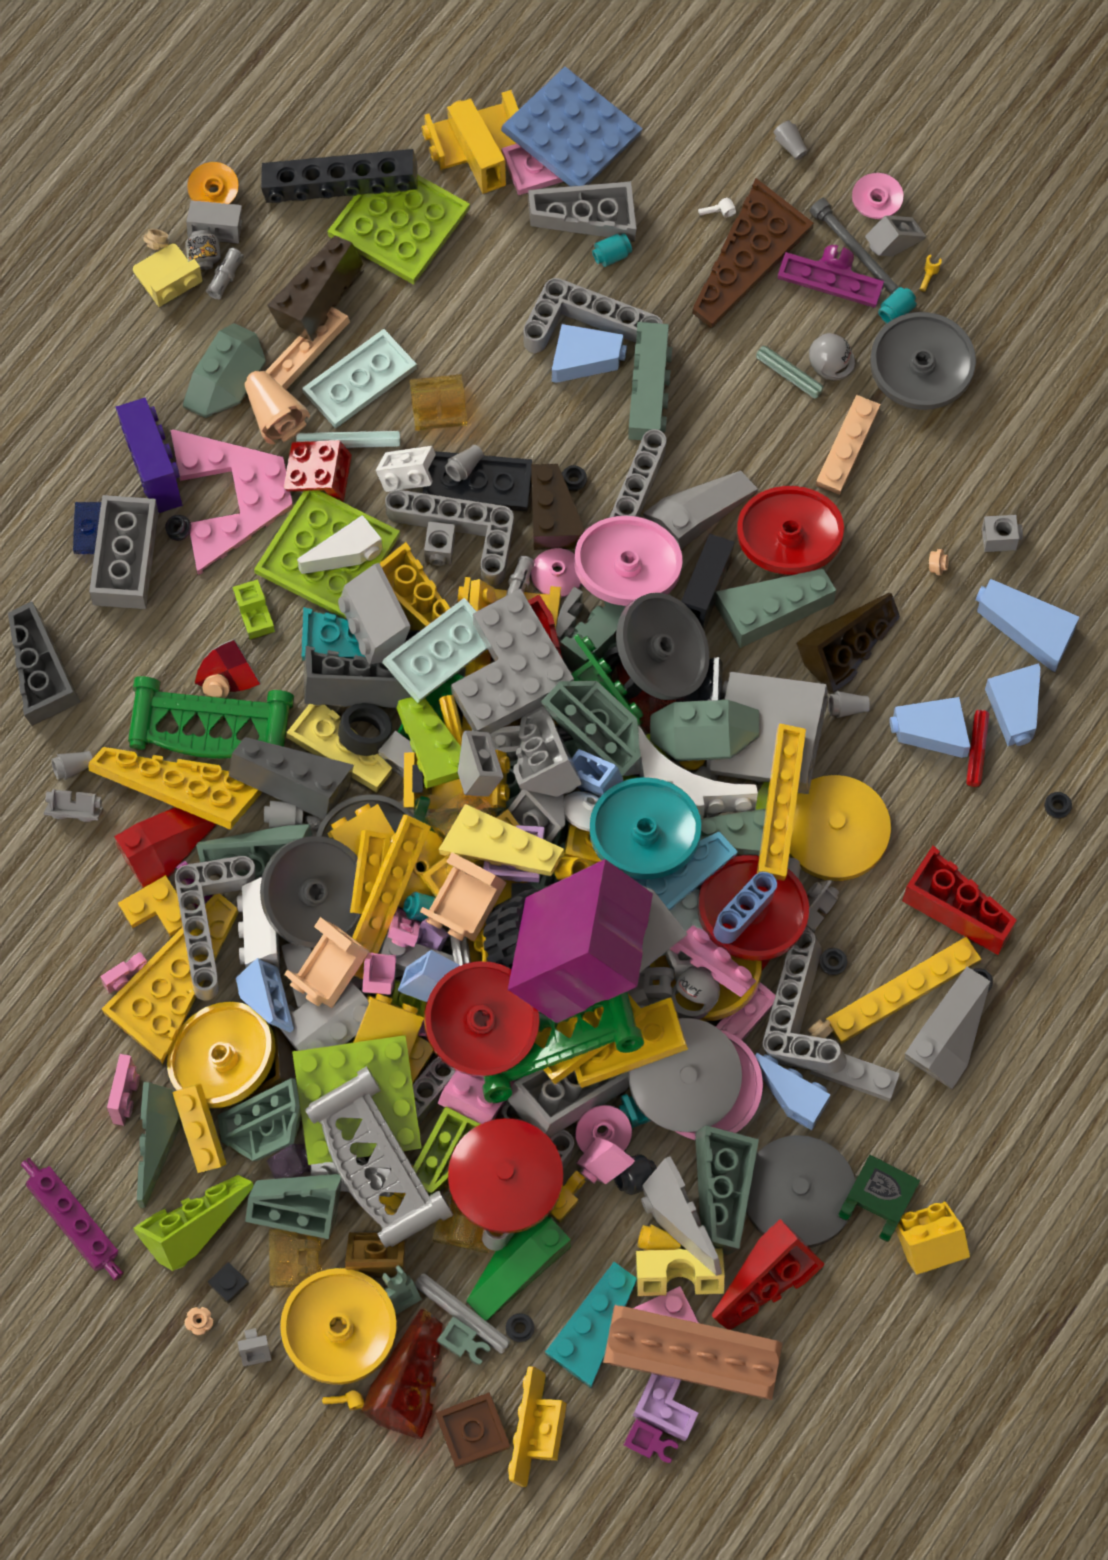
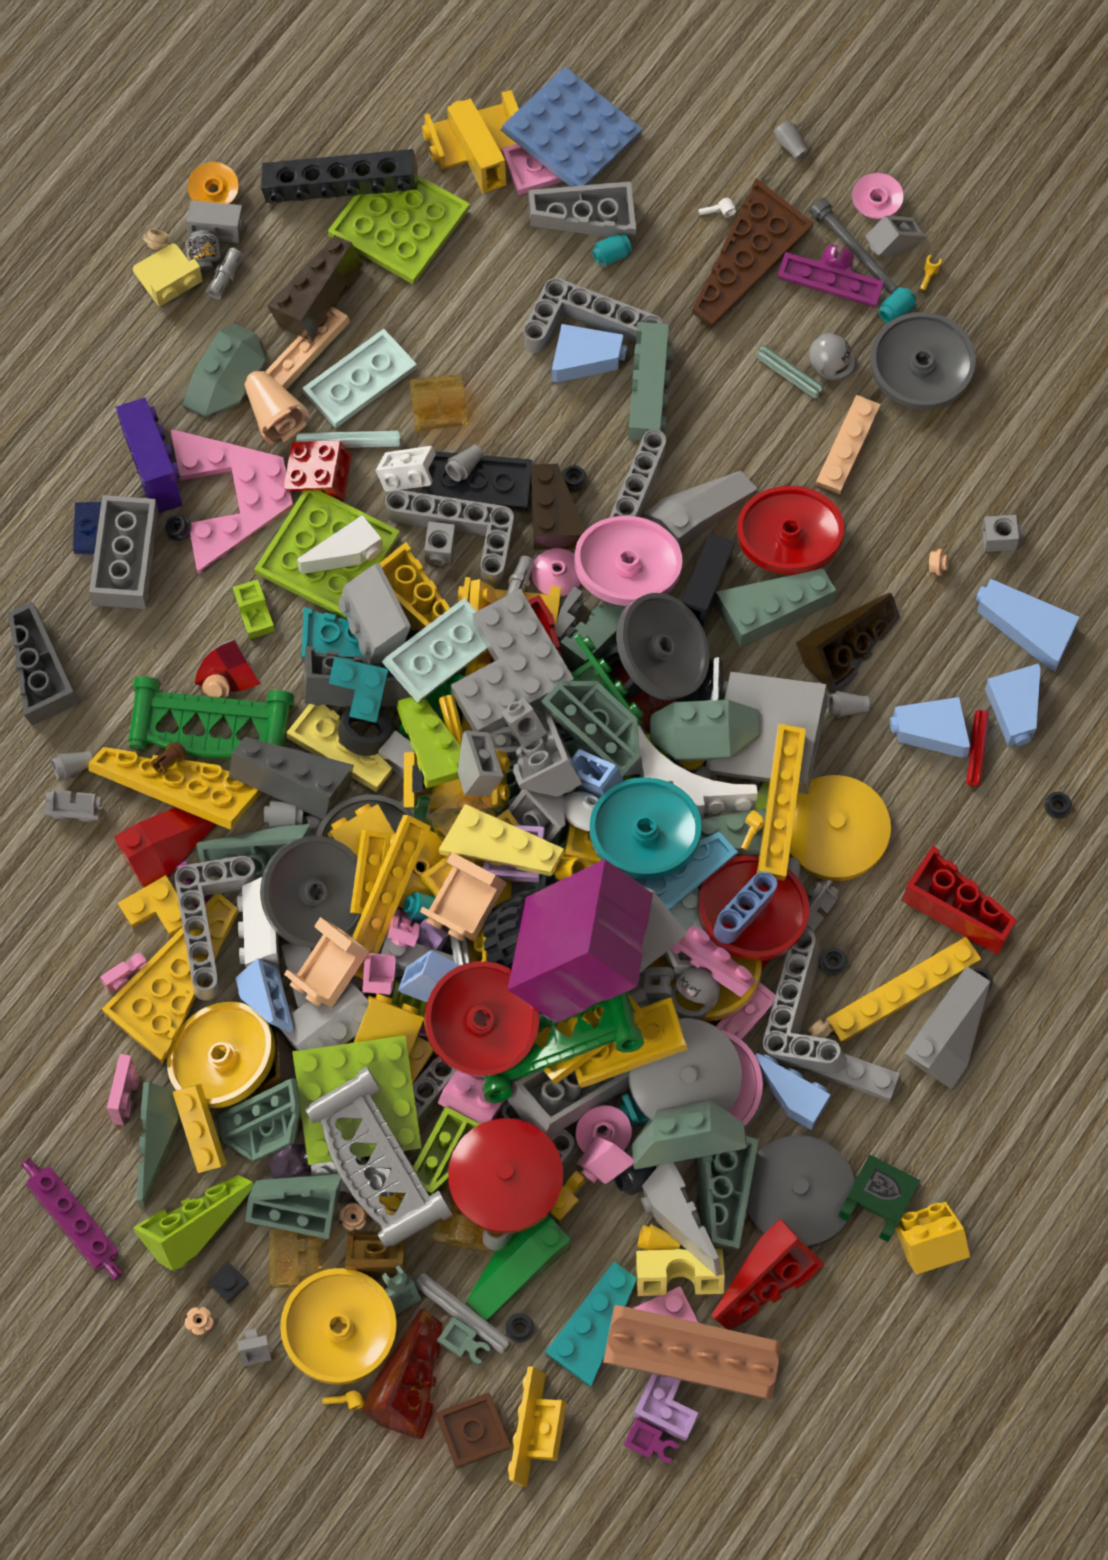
none -> reddish brown pin [151,742,186,774]
none -> teal plate [328,657,388,723]
none -> light nougat plate [339,1203,367,1230]
none -> light grey brick [500,698,547,748]
none -> sand green wedge [632,1100,747,1169]
none -> yellow hand [741,810,764,851]

